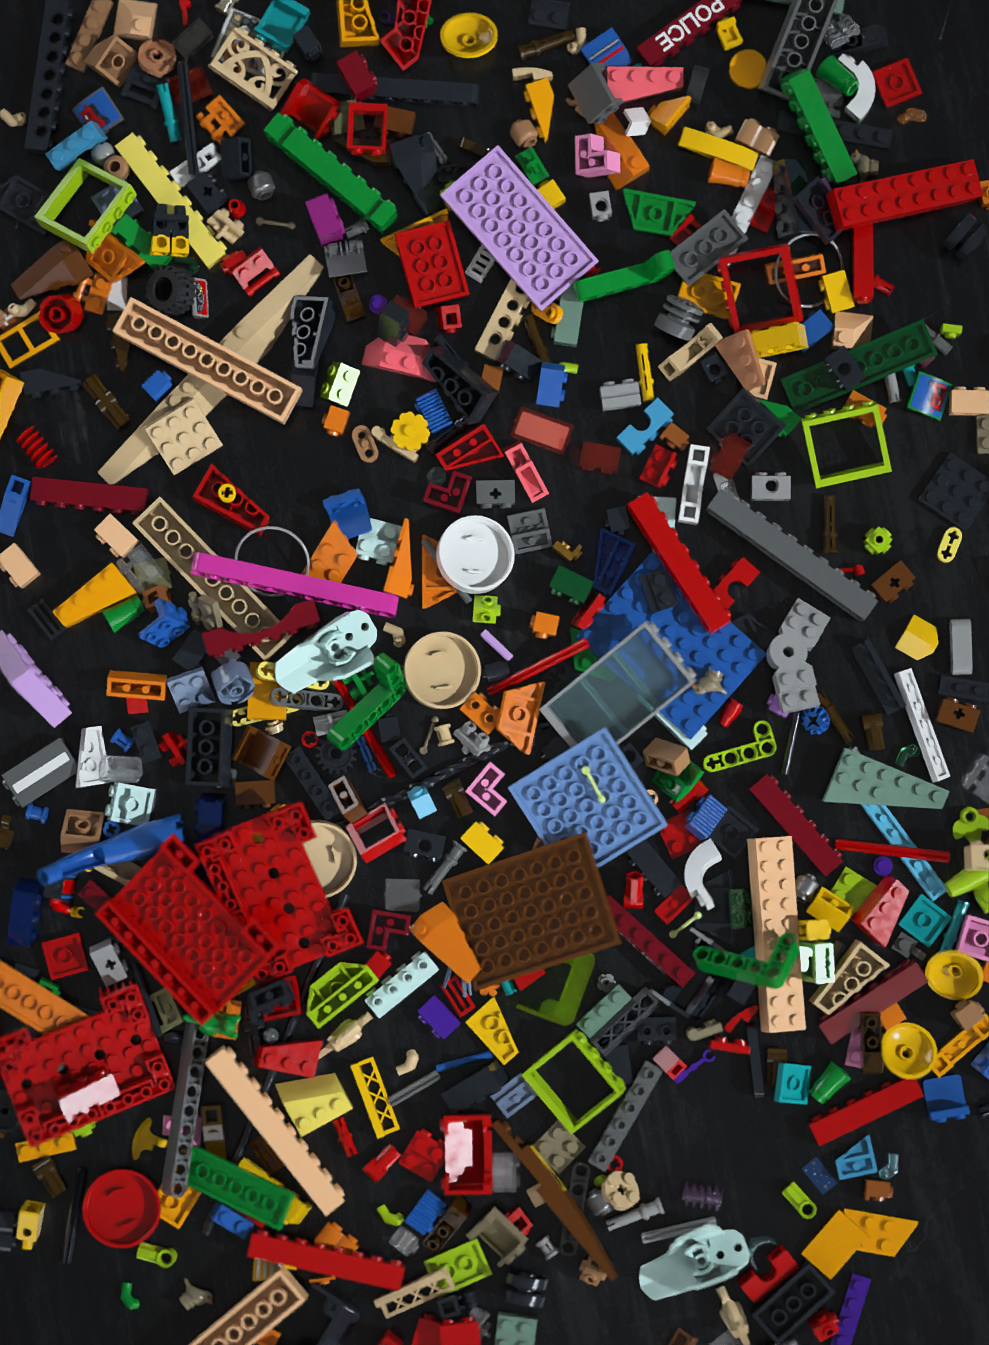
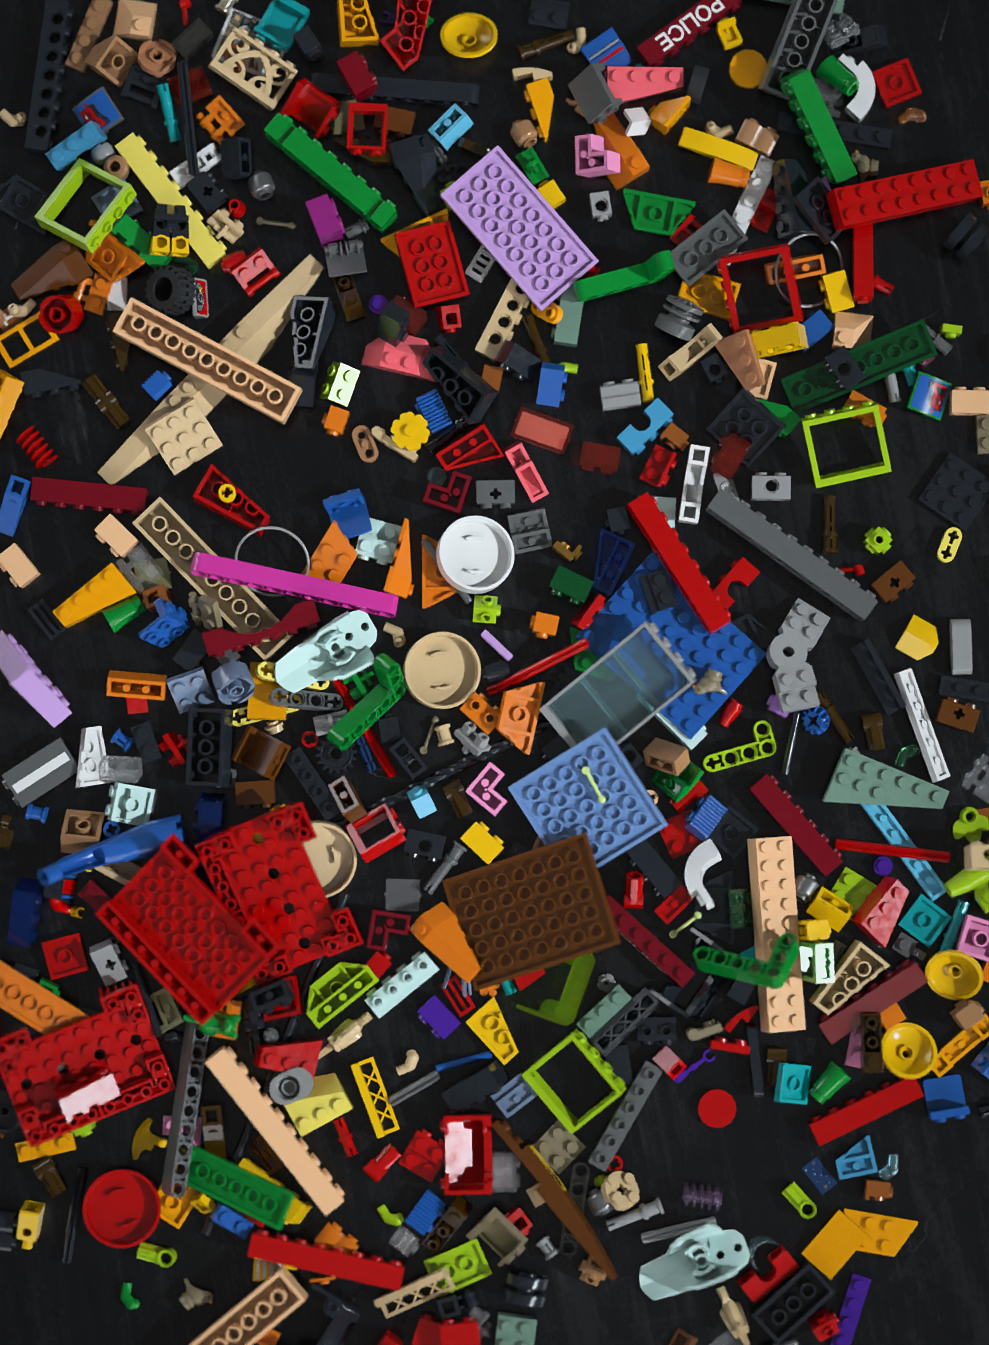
none -> yellow tile [189,1192,217,1214]
none -> light grey piece [269,1067,314,1105]
none -> medium azure brick [428,103,474,150]
none -> red tile [697,1089,736,1128]

